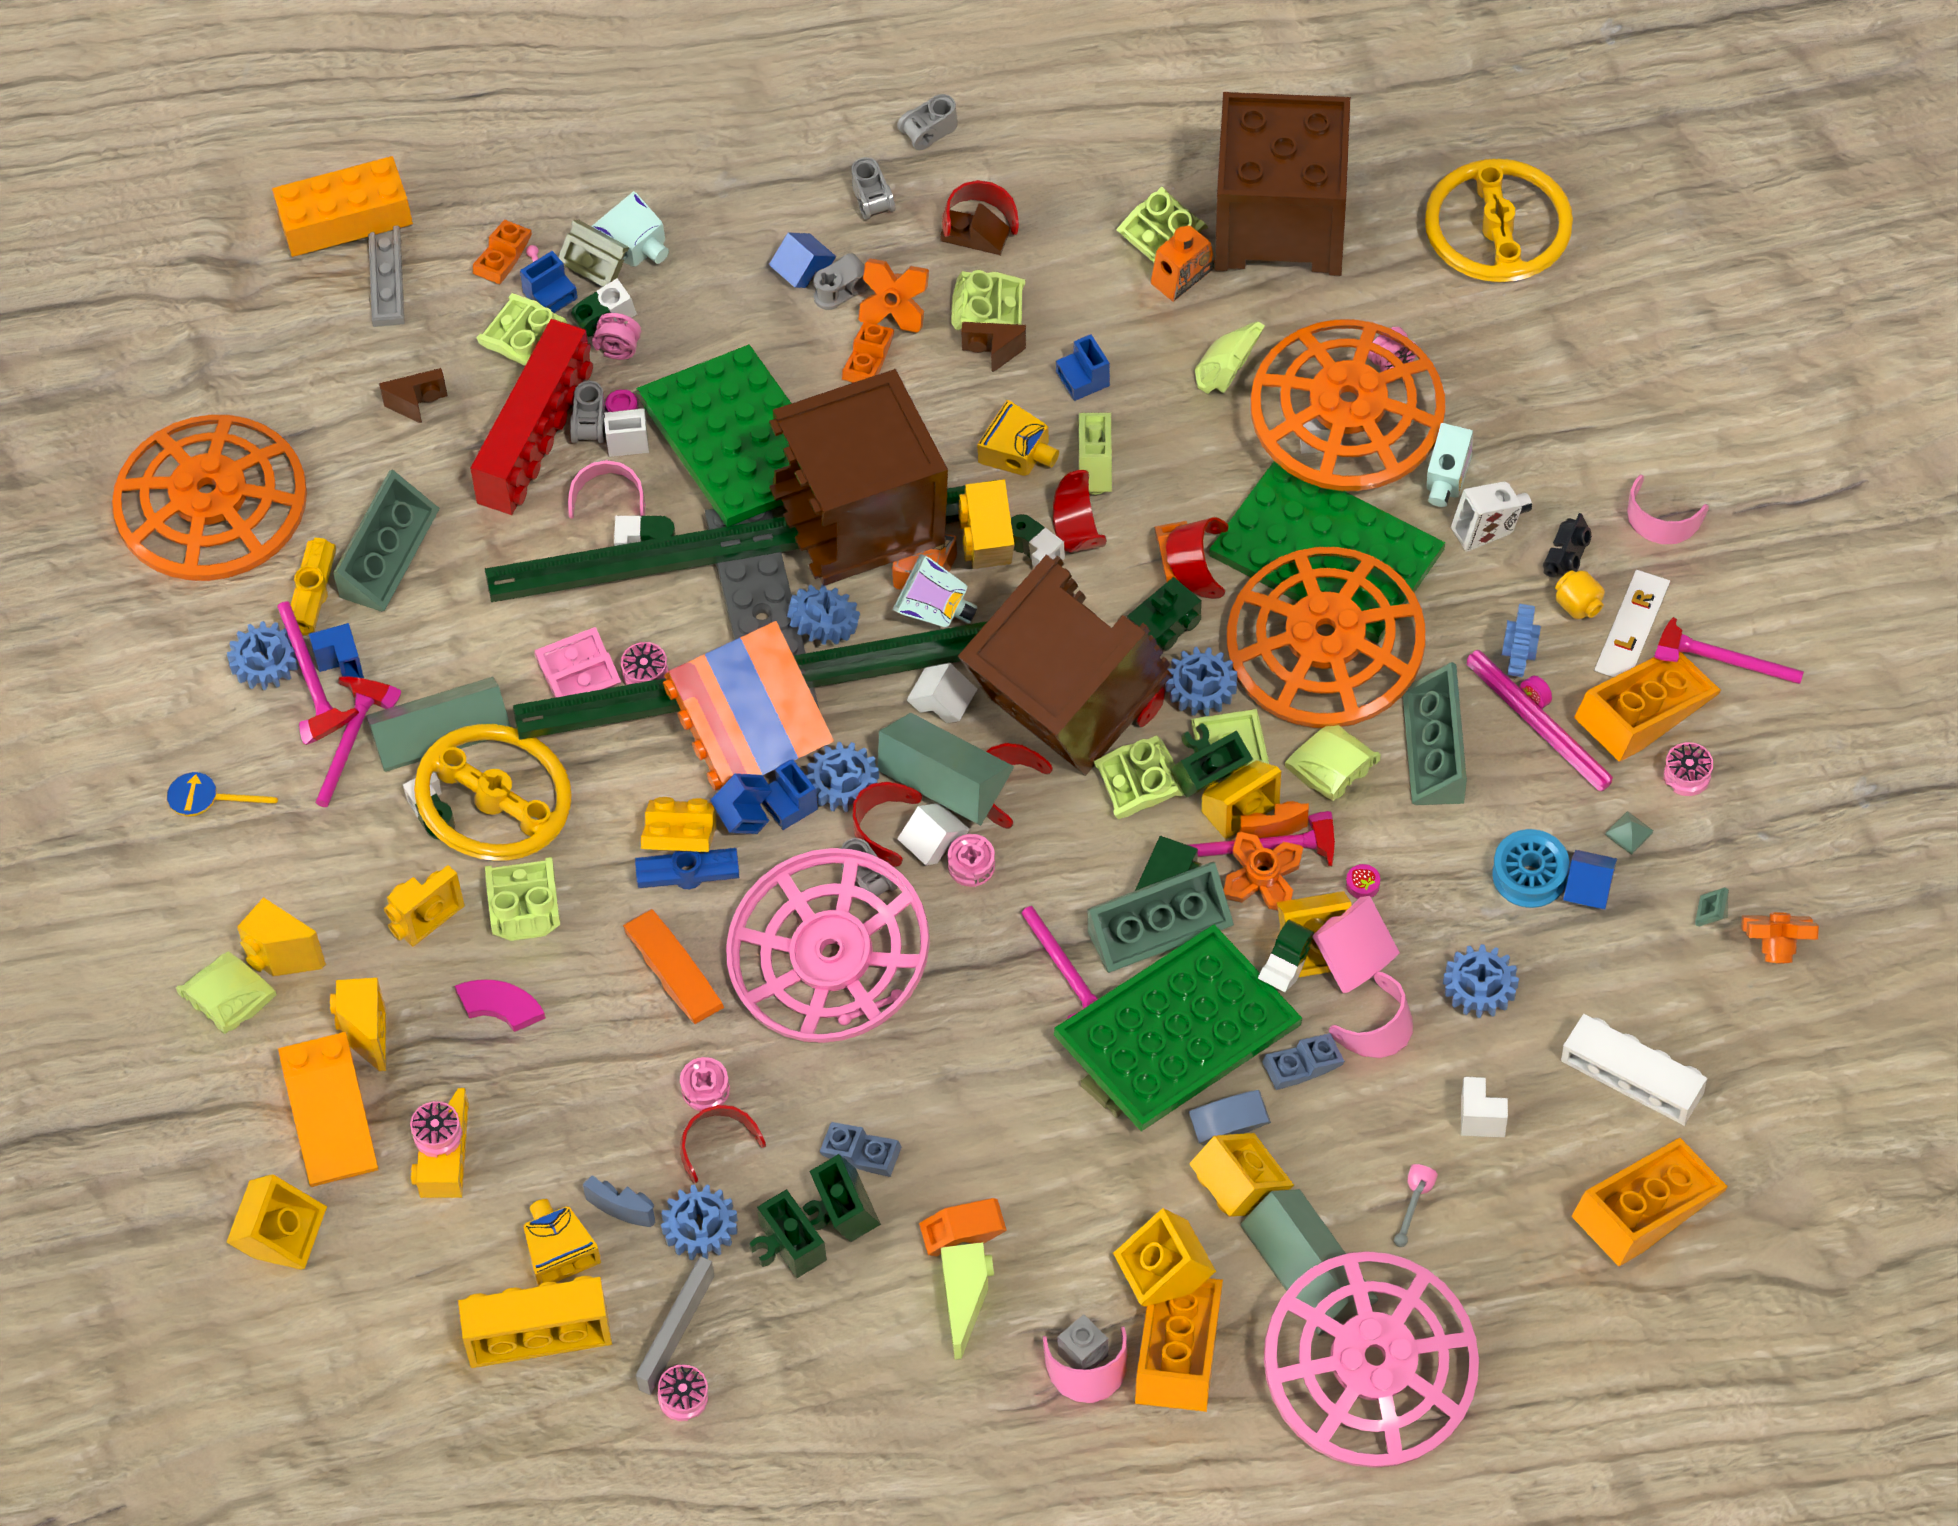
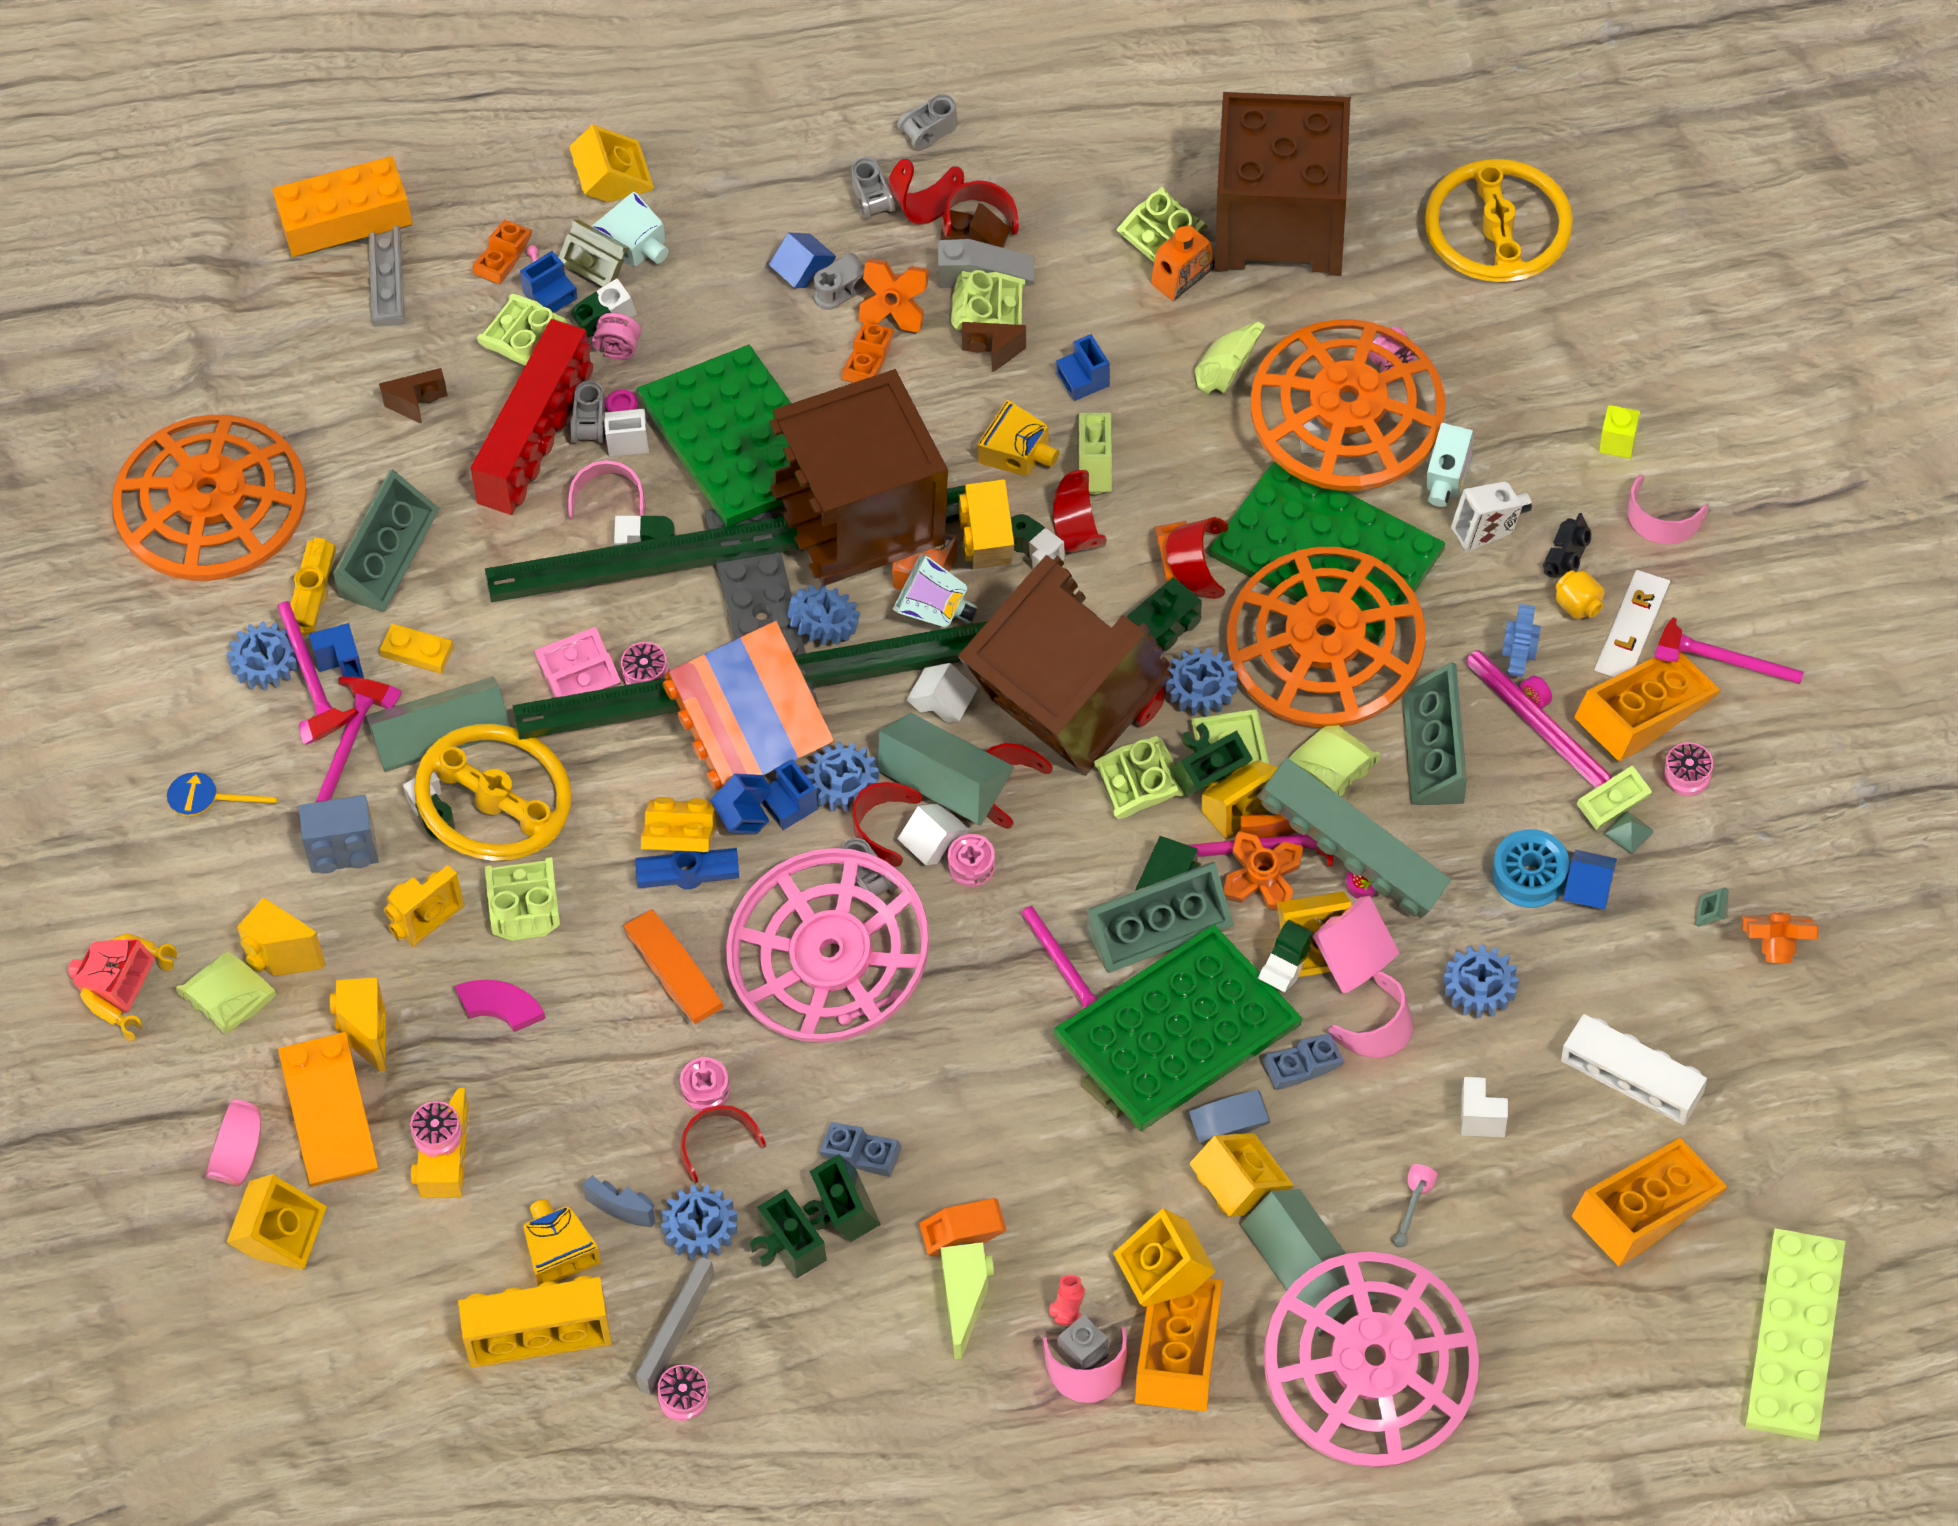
none -> coral torso [68,933,177,1041]
none -> bright pink piece [205,1099,261,1186]
none -> sand blue brick [298,795,379,873]
none -> yellow plate [379,624,454,674]
none -> yellow slope [569,124,654,202]
none -> red piece [889,159,964,225]
none -> light grey slope [938,239,1034,288]
none -> coral arm [1049,1275,1085,1326]
none -> sand green brick [1256,757,1452,918]
none -> yellowish green plate [1577,765,1652,830]
none -> neon yellow brick [1599,405,1640,459]
none -> yellowish green plate [1745,1228,1846,1441]

